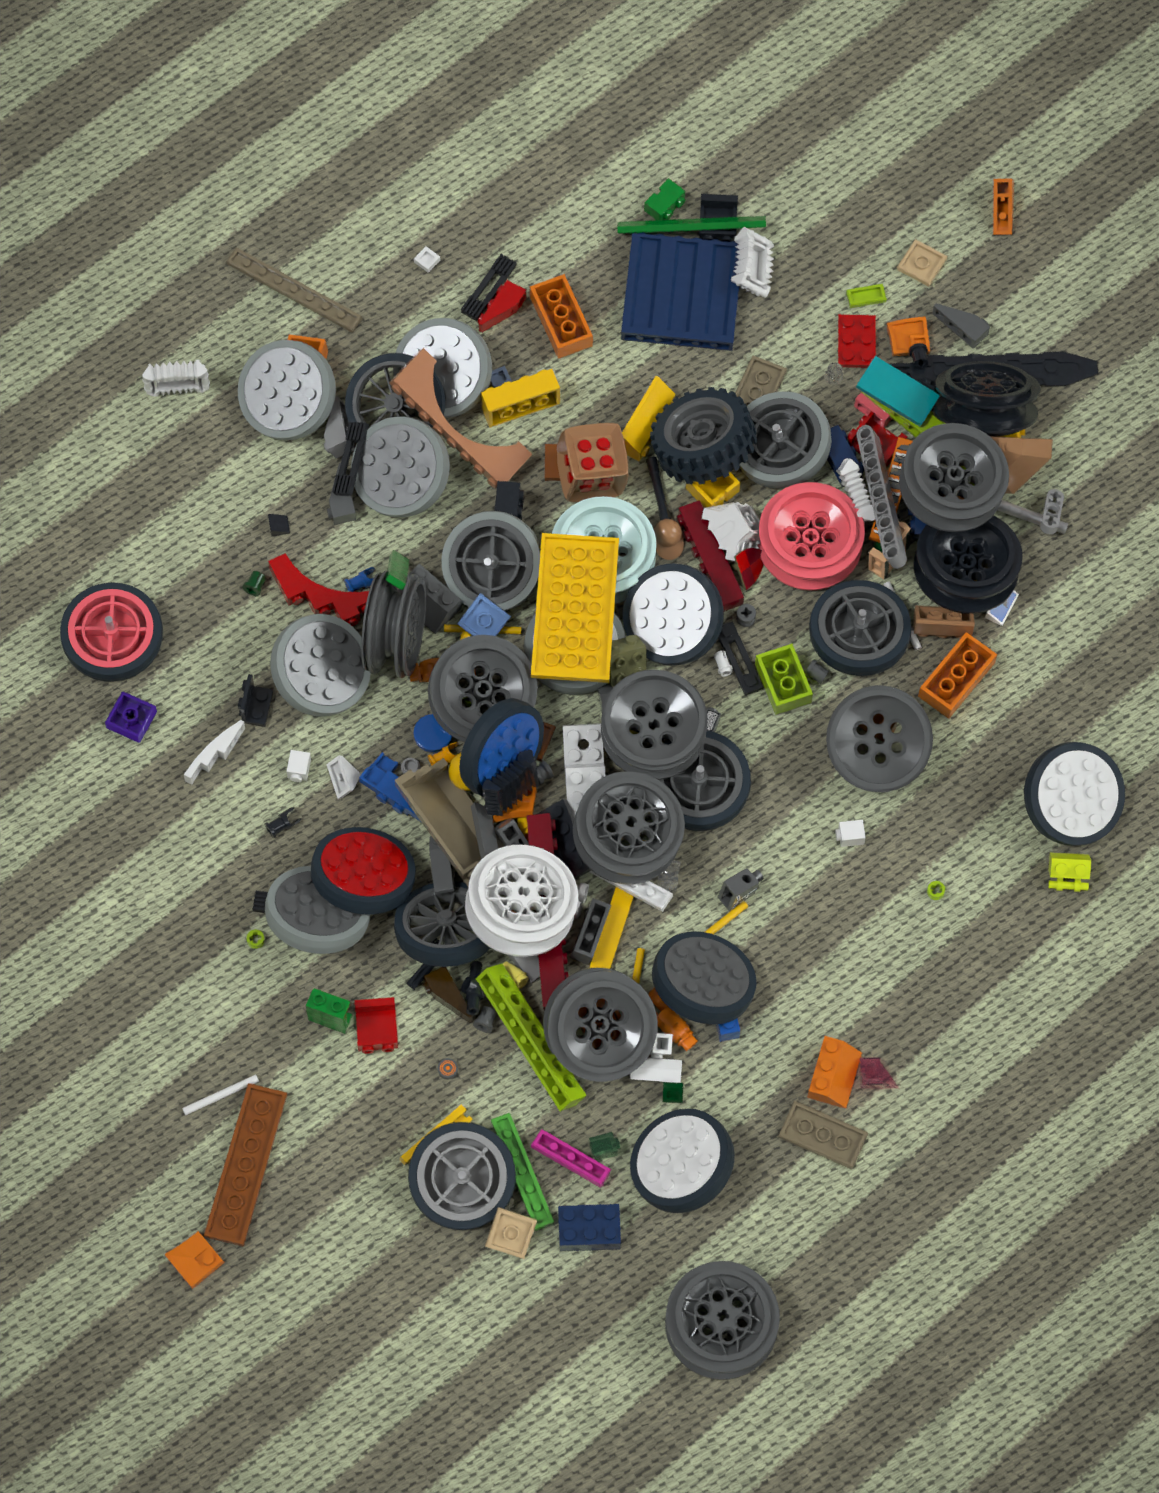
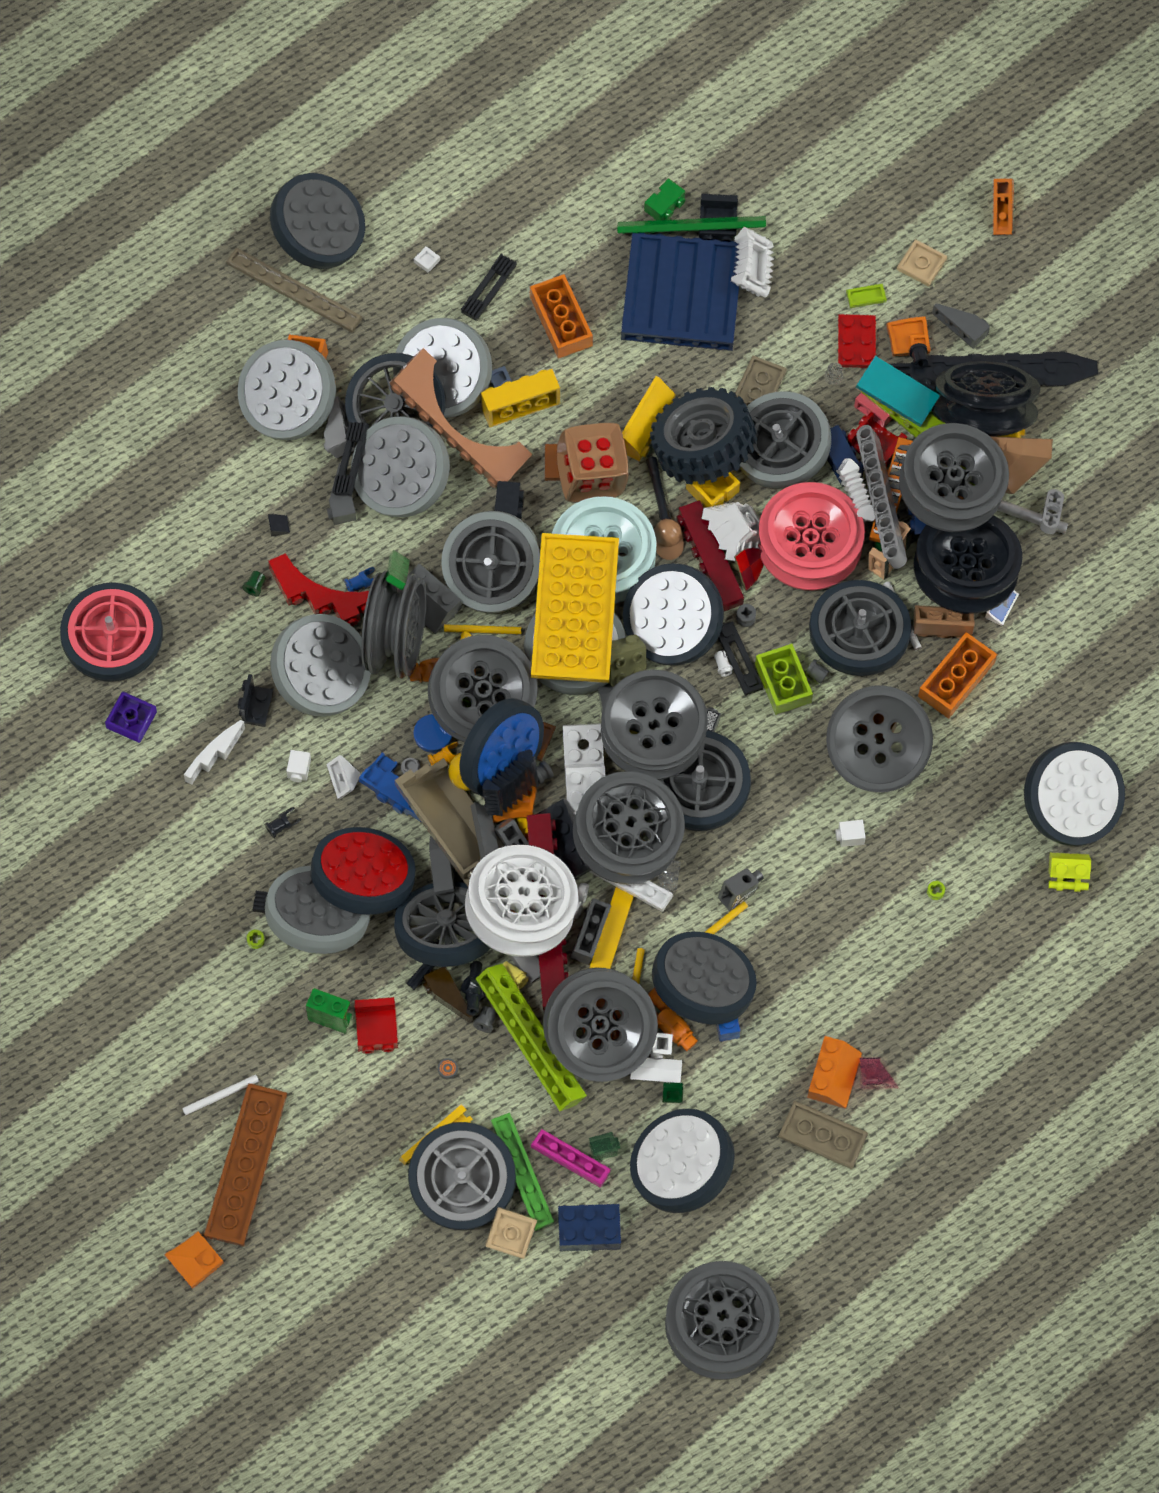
white piece [142,360,210,397] -> none
medium blue tile [457,593,511,636] -> none
red slope [477,280,527,332] -> none
none -> dark grey wheel [270,173,365,269]

